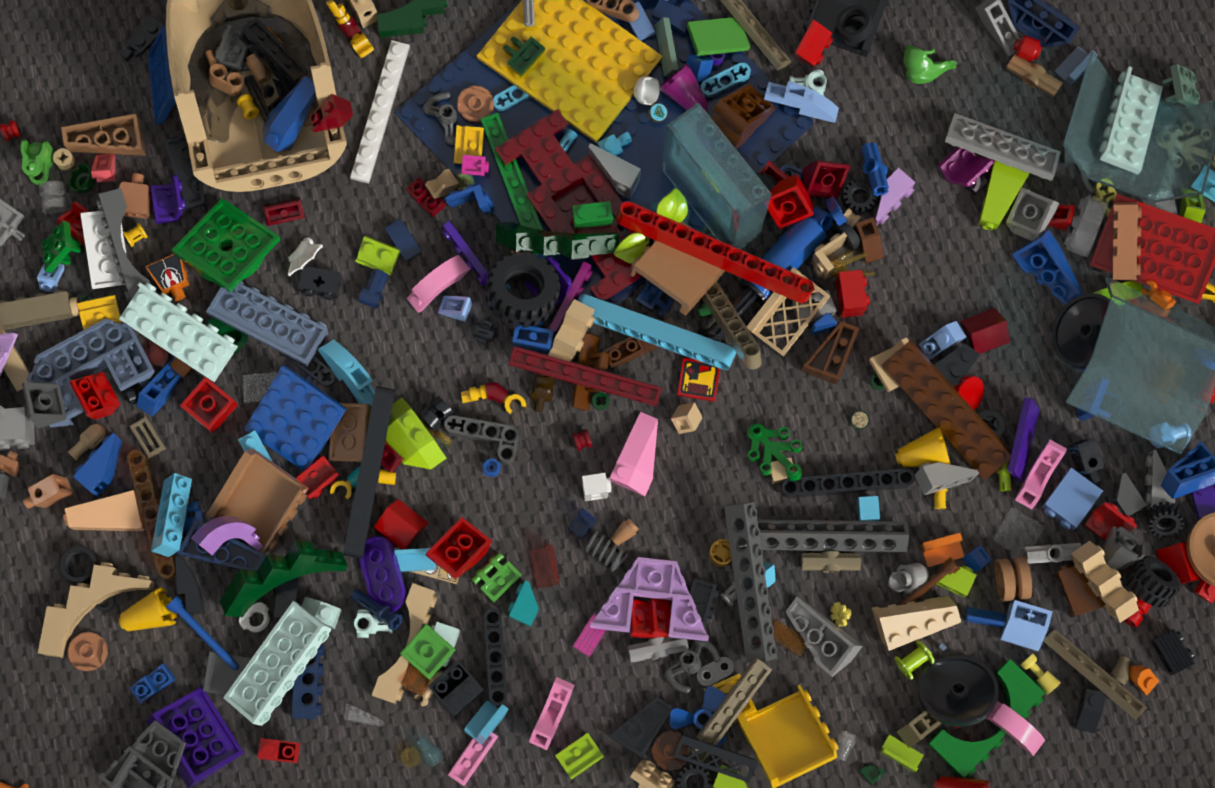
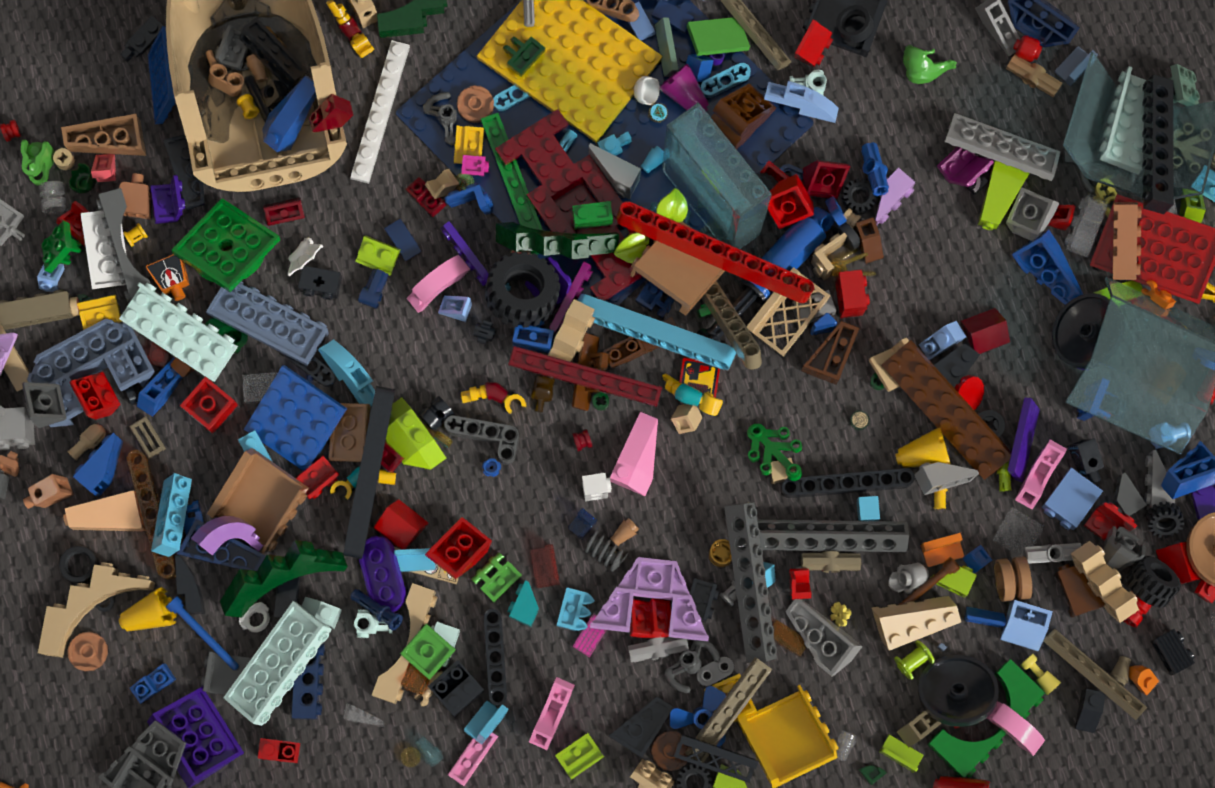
none -> medium azure plate [557,588,595,631]
none -> medium azure cone [640,146,667,173]
none -> piece [662,374,723,416]
none -> red panel [789,568,811,599]
none -> black brick [1142,74,1174,214]

